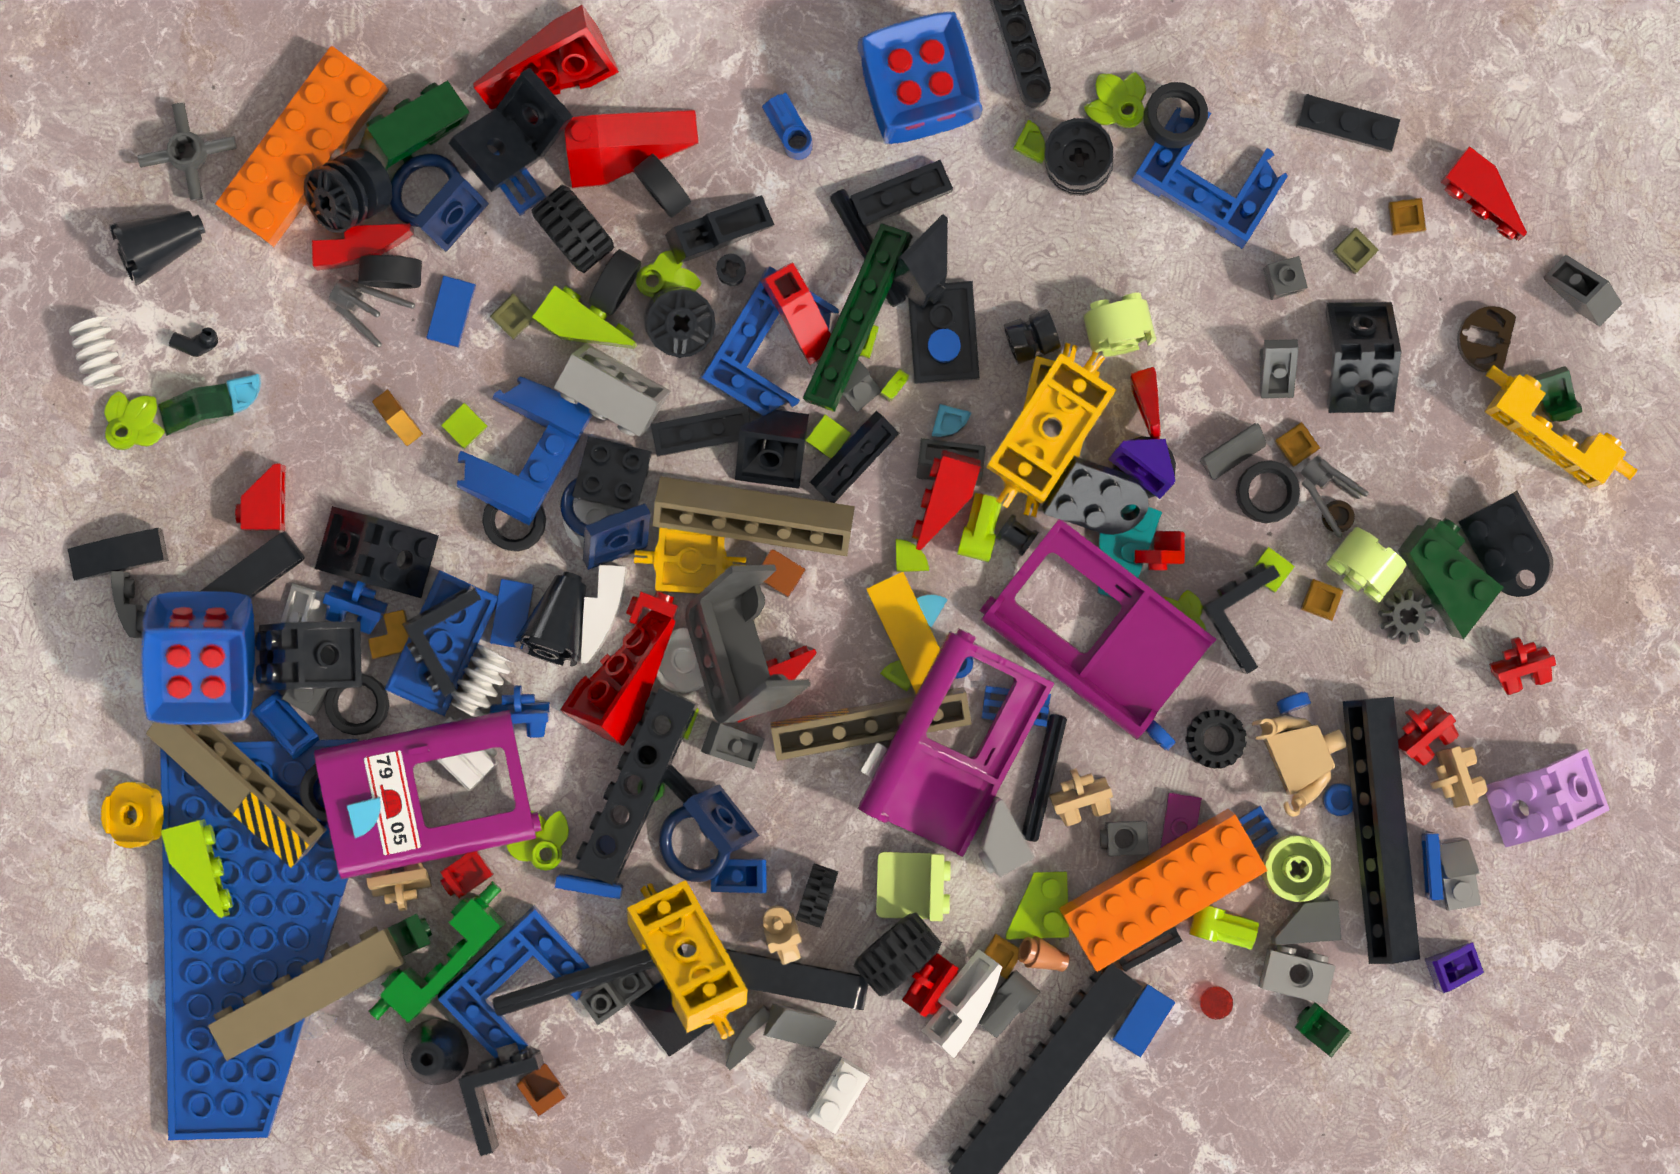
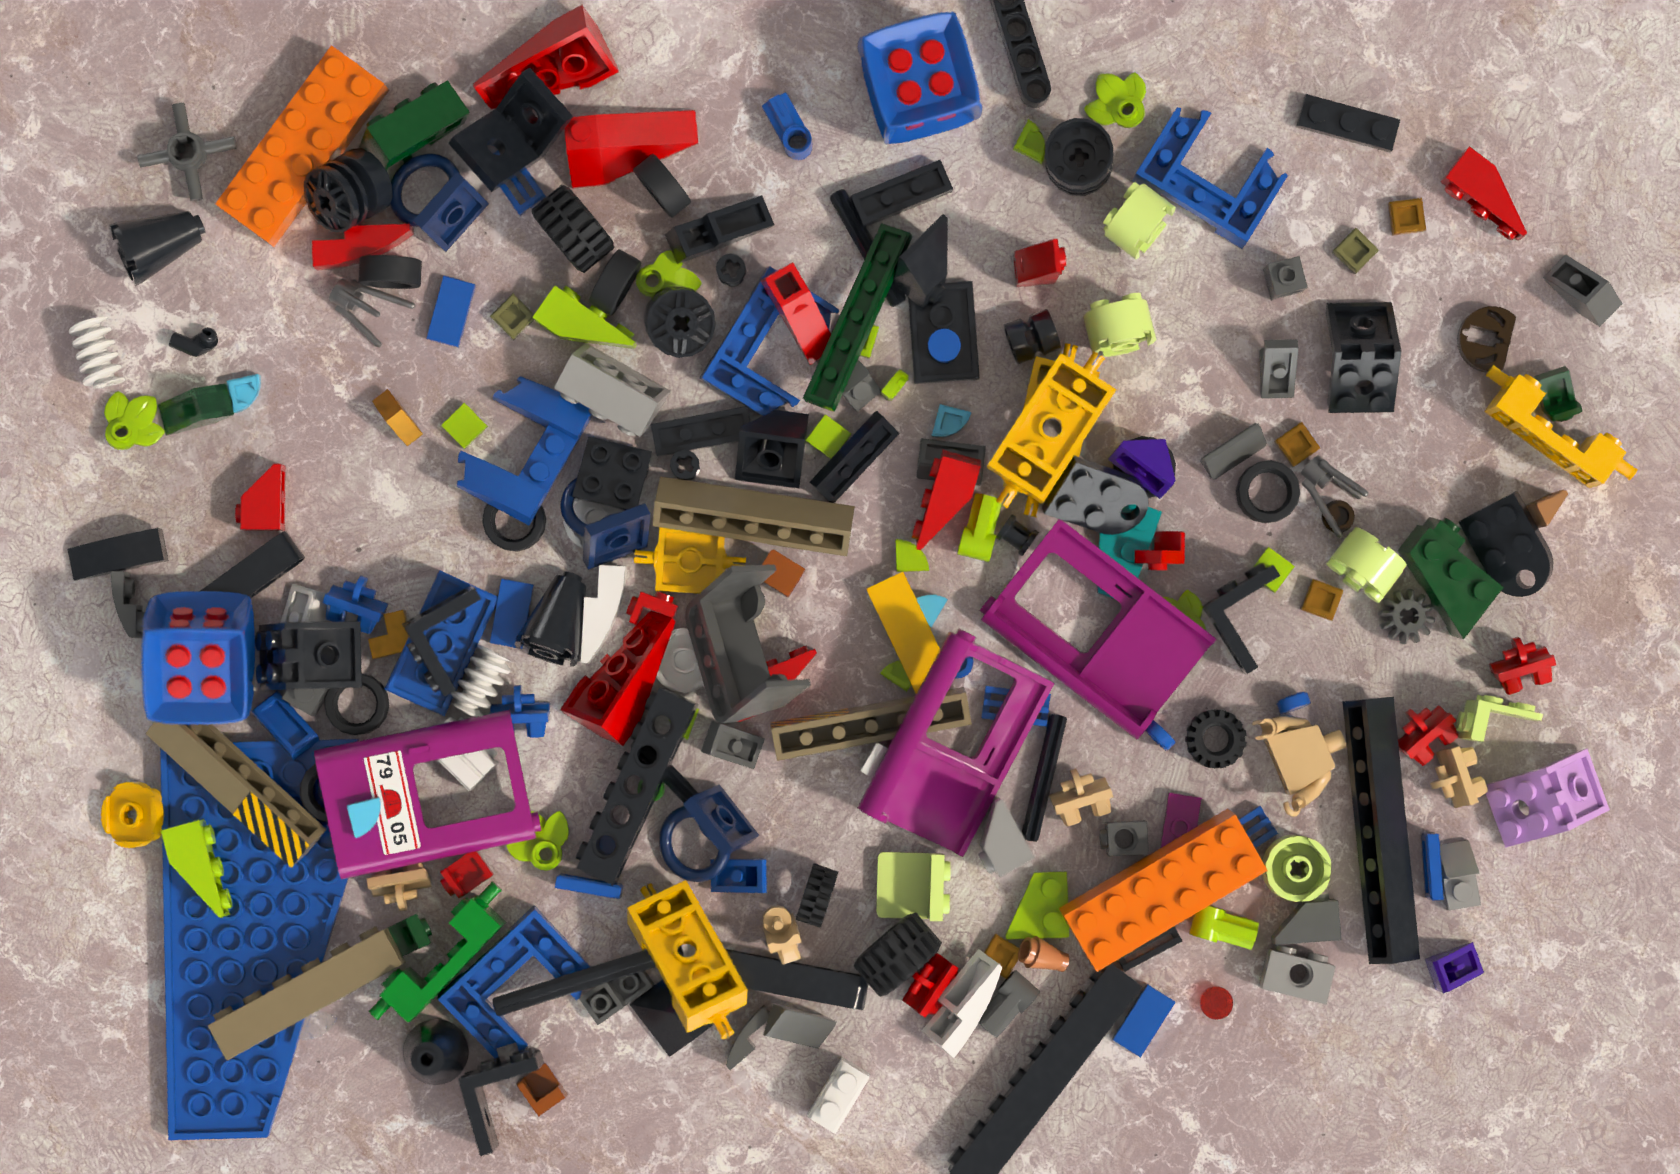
black bracket [314,506,439,598] -> none
red slope [1130,367,1161,439] -> none
black tyre [1144,82,1208,148] -> none
dark green bracket [1295,1002,1352,1058] -> none
blue tile [1323,783,1353,816] -> none
none -> black bush [670,450,700,480]
none -> red slope [1013,239,1066,287]
none -> yellowish green brick [1103,182,1176,260]
none -> yellowish green bracket [1455,695,1543,742]
none -> medium nougat slope [1526,489,1568,528]

